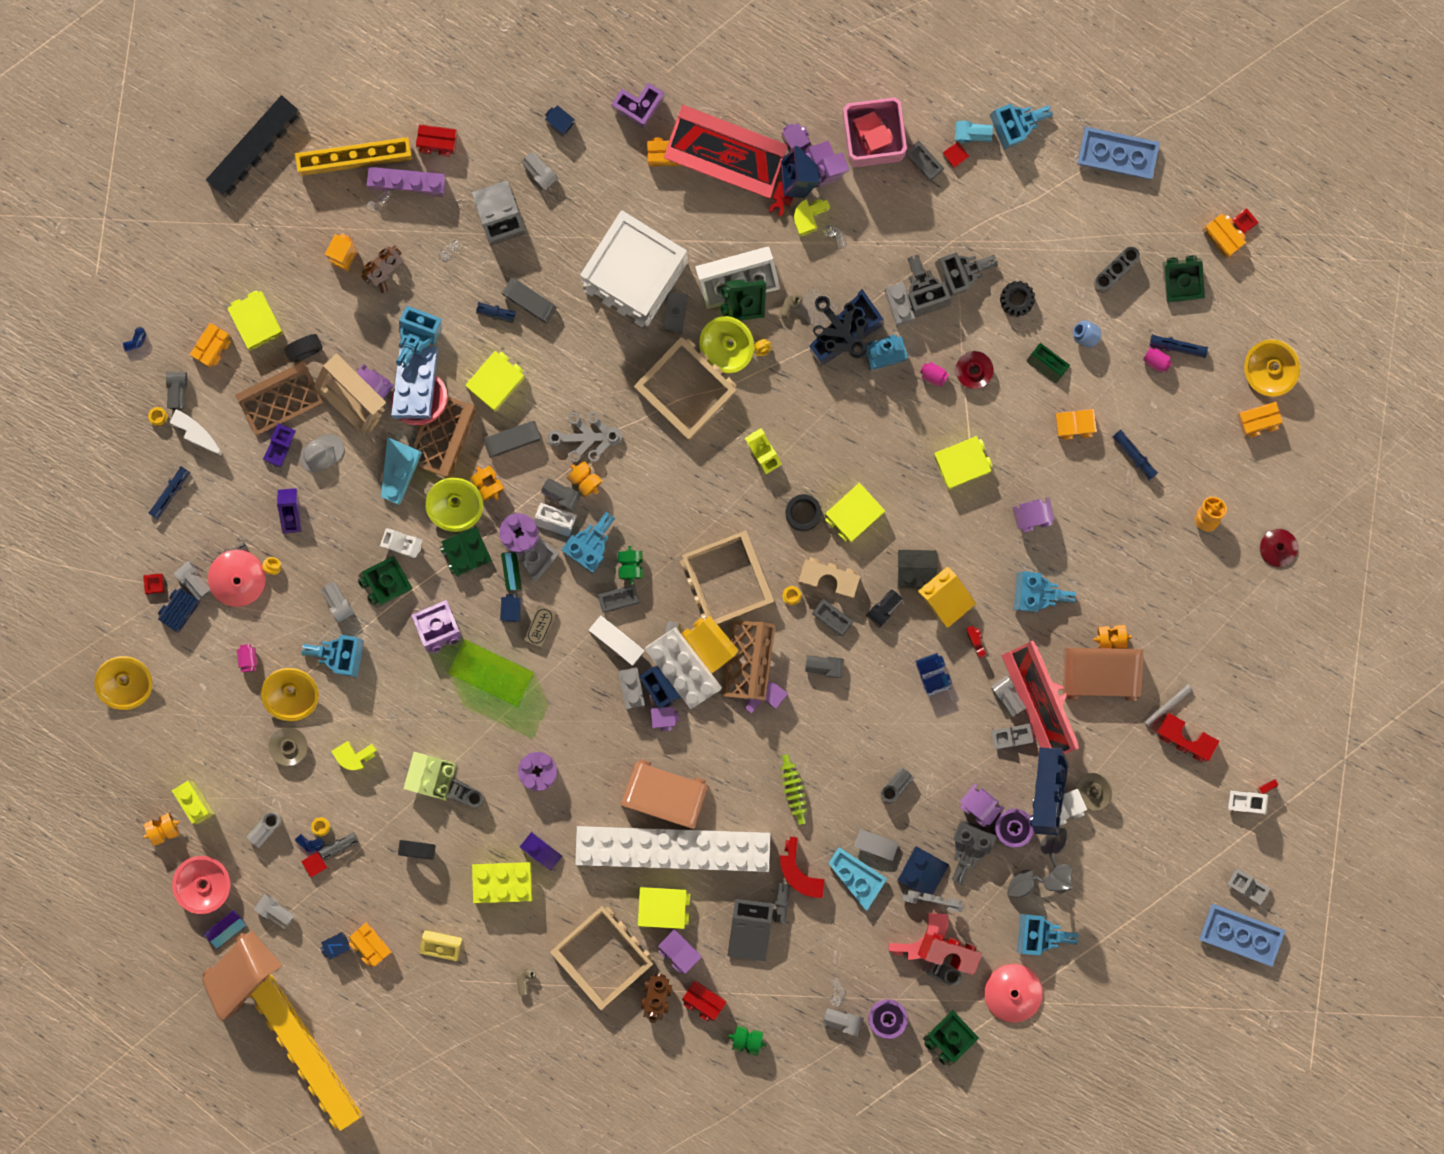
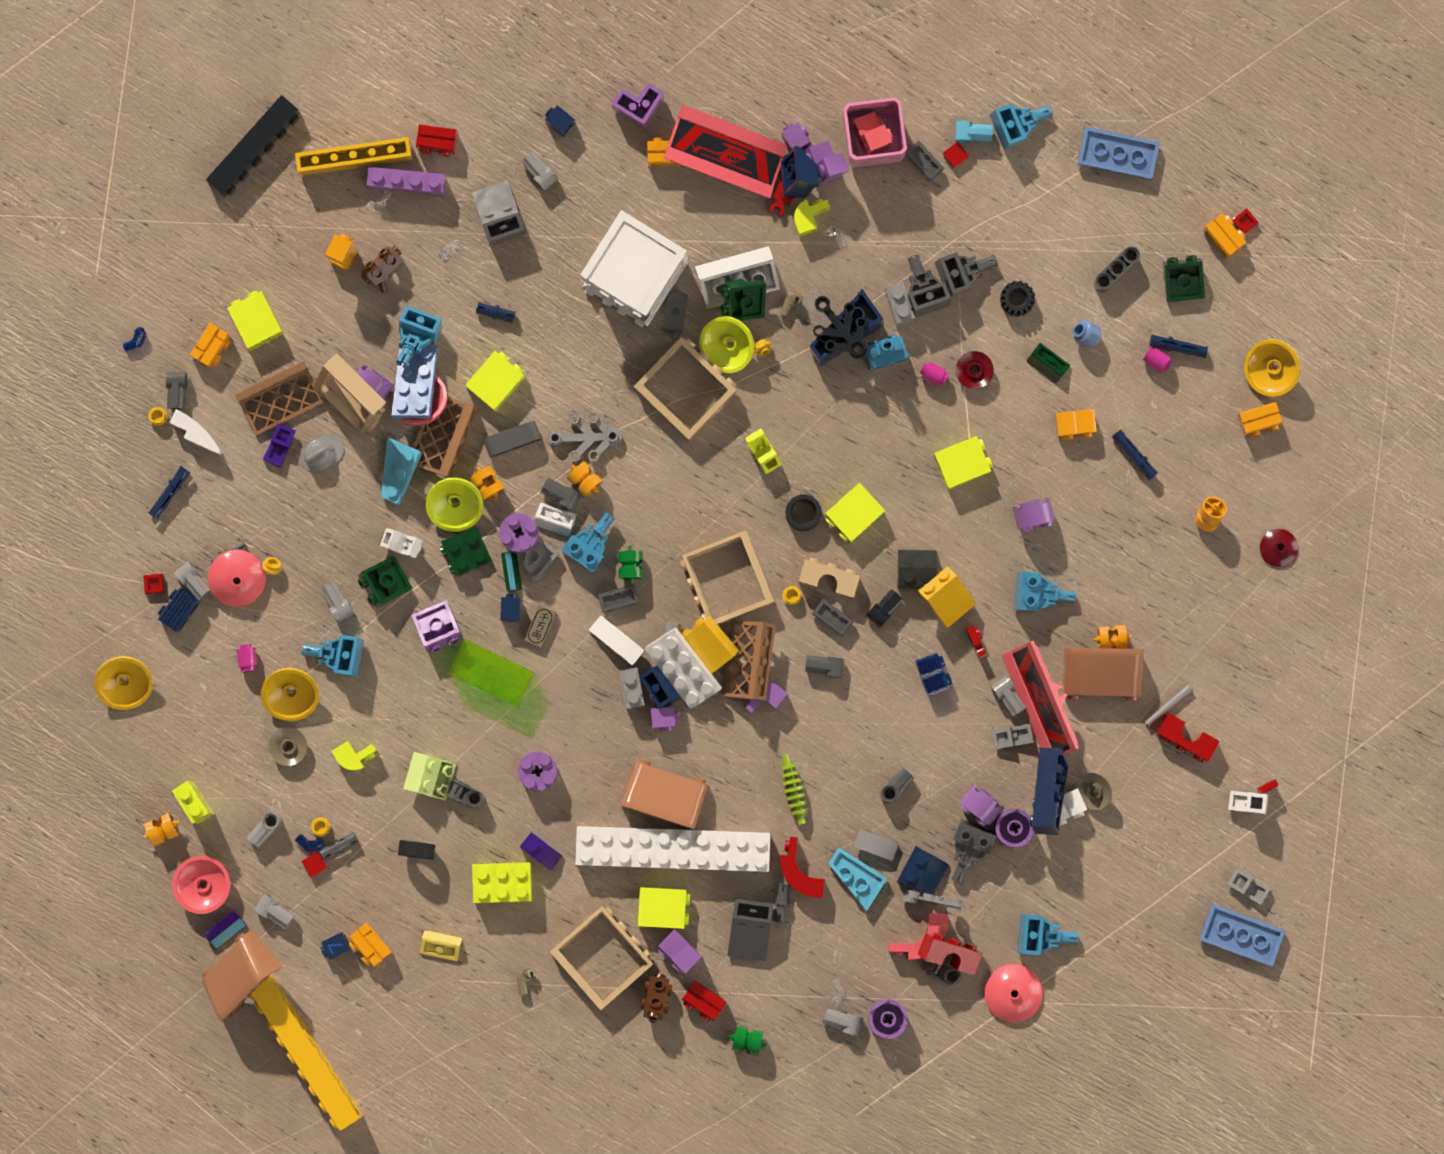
dark purple slope [277,488,302,534] -> none
black tyre [284,334,323,363] -> none
dark grey beam [501,278,557,324] -> none
dark green plate [923,1010,979,1067] -> none
dark grey plant [1007,828,1073,898] -> none

